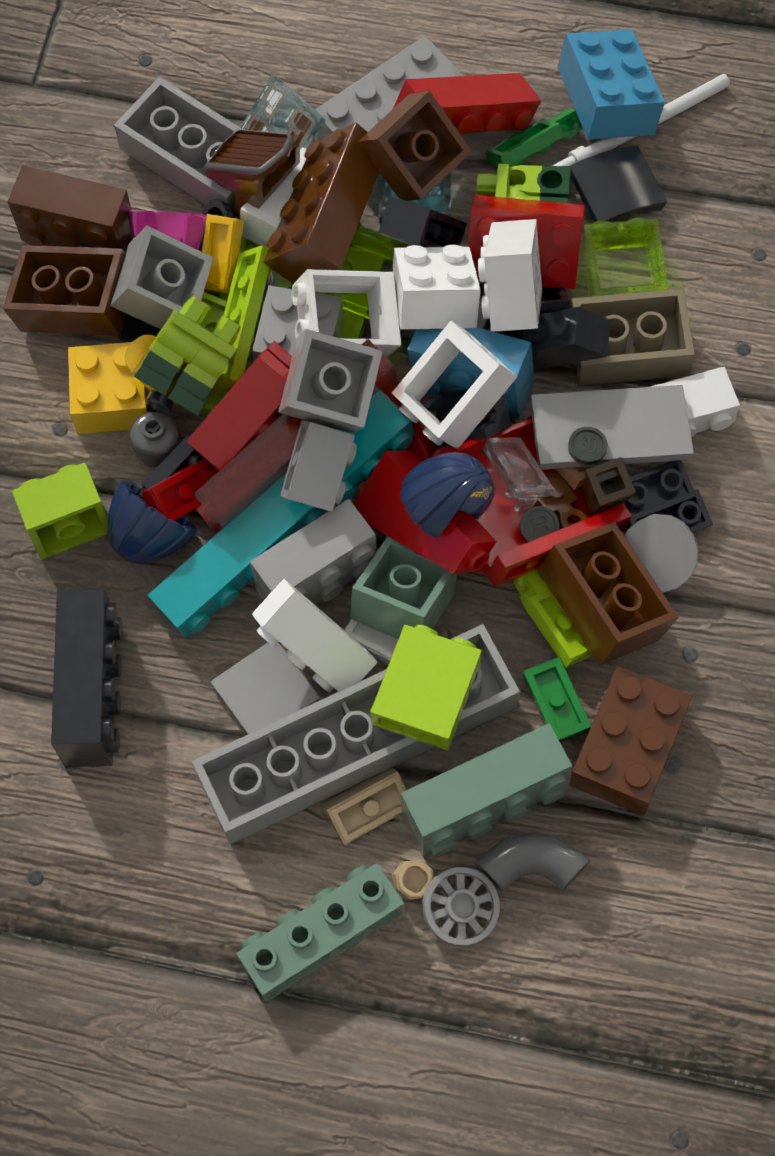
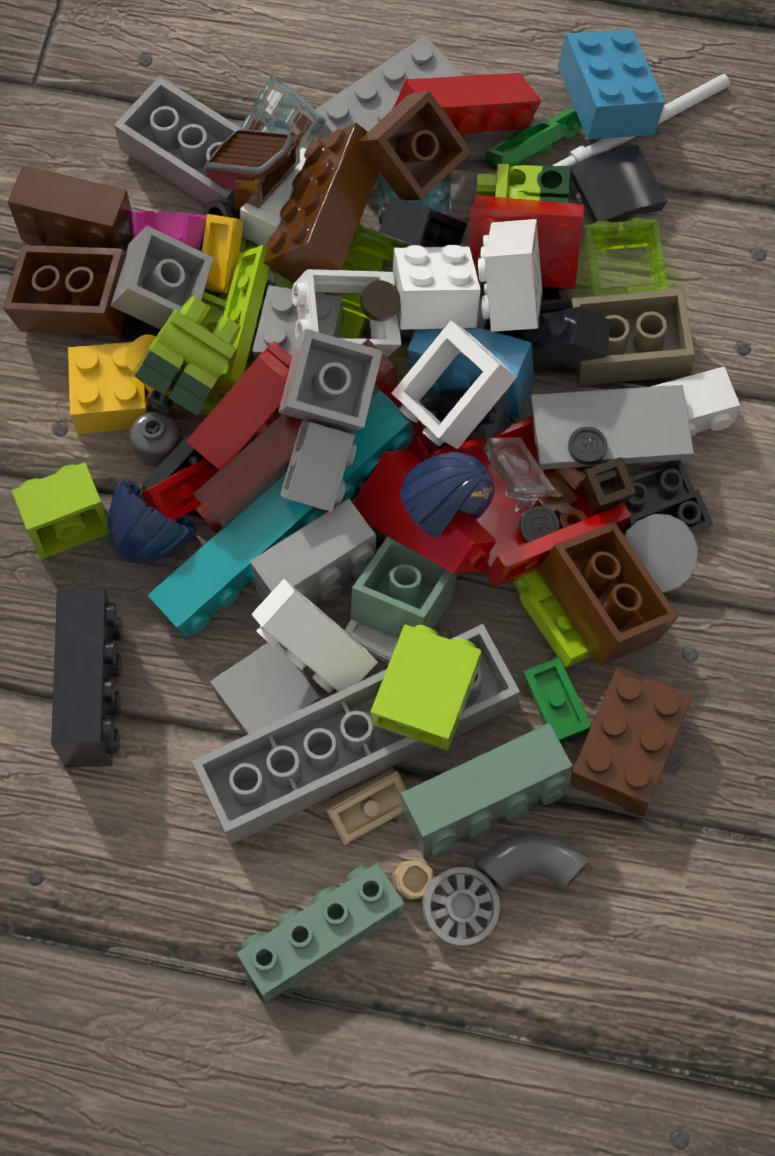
none -> dark brown tile [360,280,400,322]

